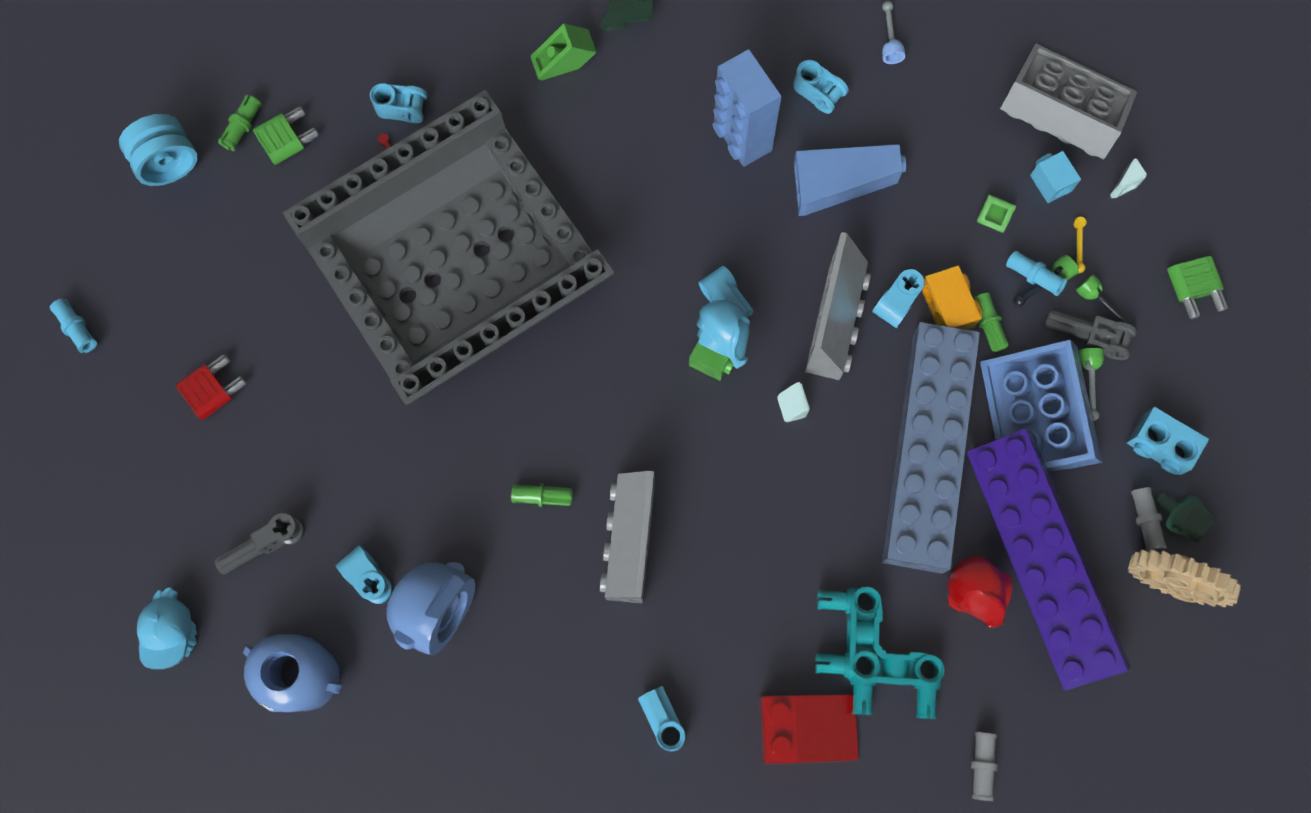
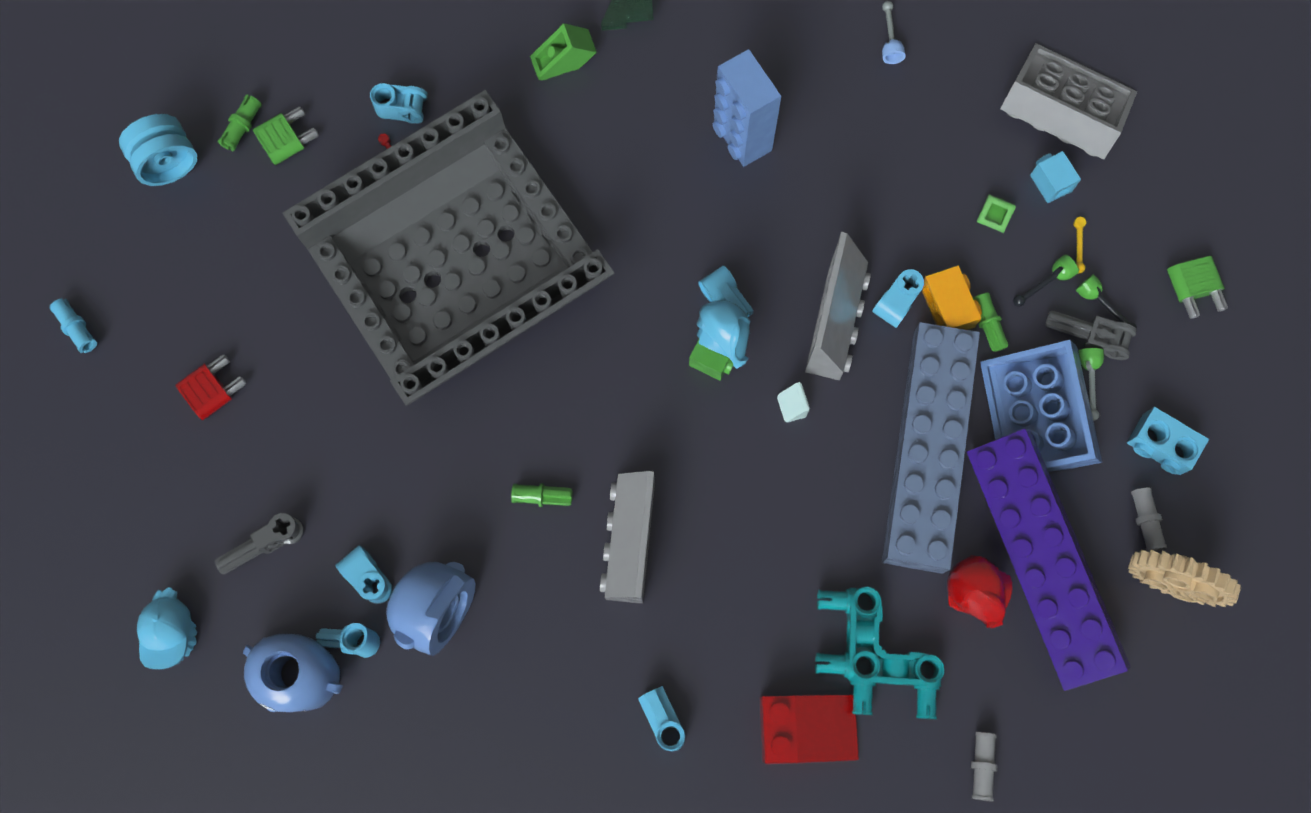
medium azure piece [793,60,849,114] -> none
medium blue slope [794,144,906,216] -> none
medium azure pin [1006,251,1067,296] -> none
light aqua slope [1110,158,1147,199] -> none
clear green piece [1155,492,1217,543] -> none
none -> medium azure axle [316,623,380,658]

